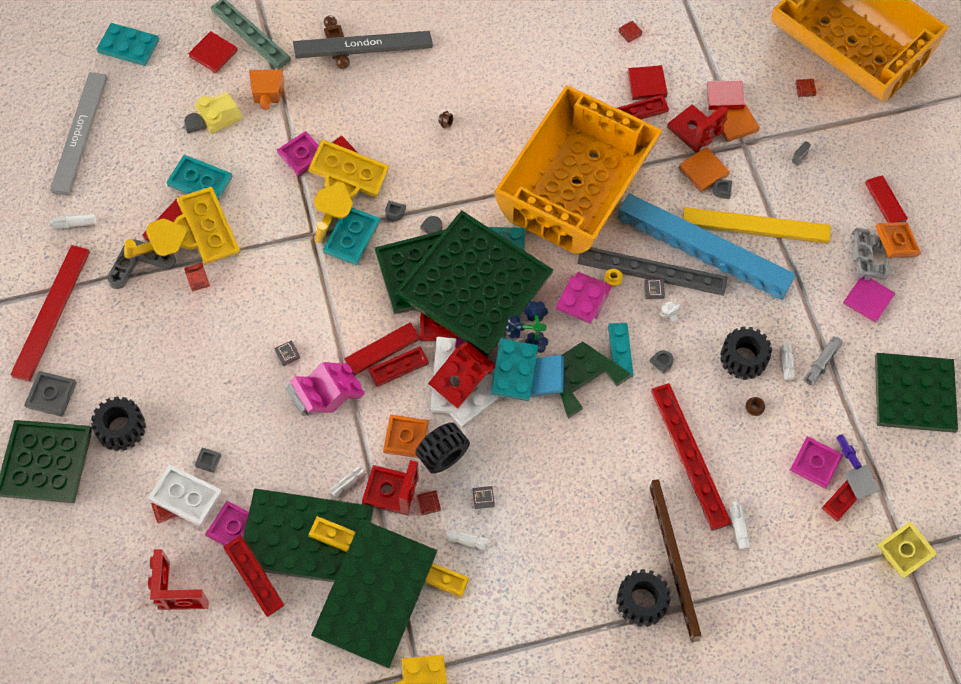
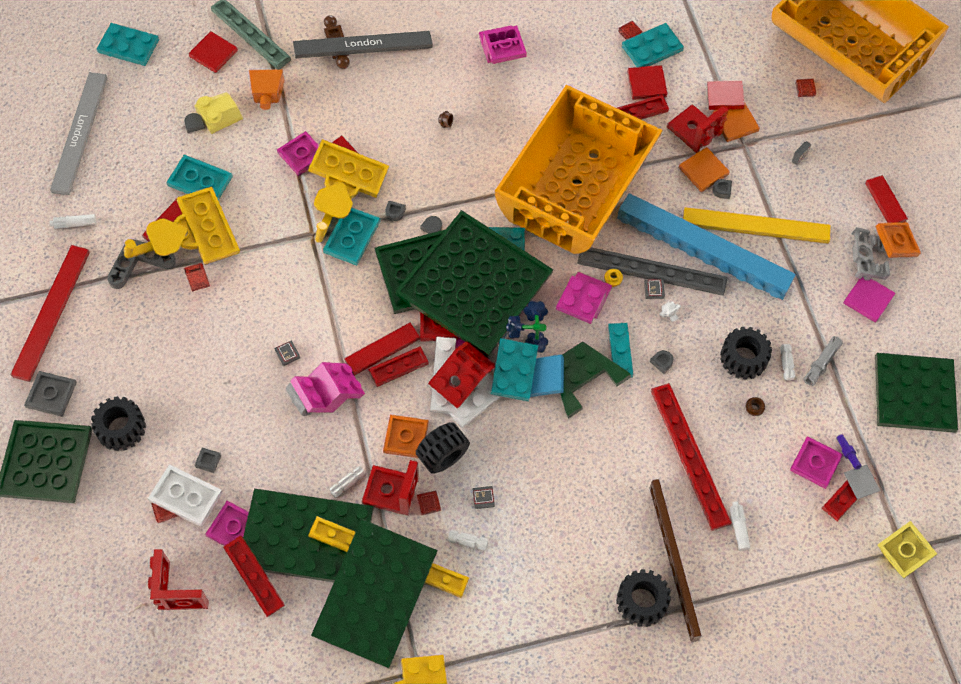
none -> dark pink bracket [479,25,527,64]
none -> teal plate [622,23,684,67]

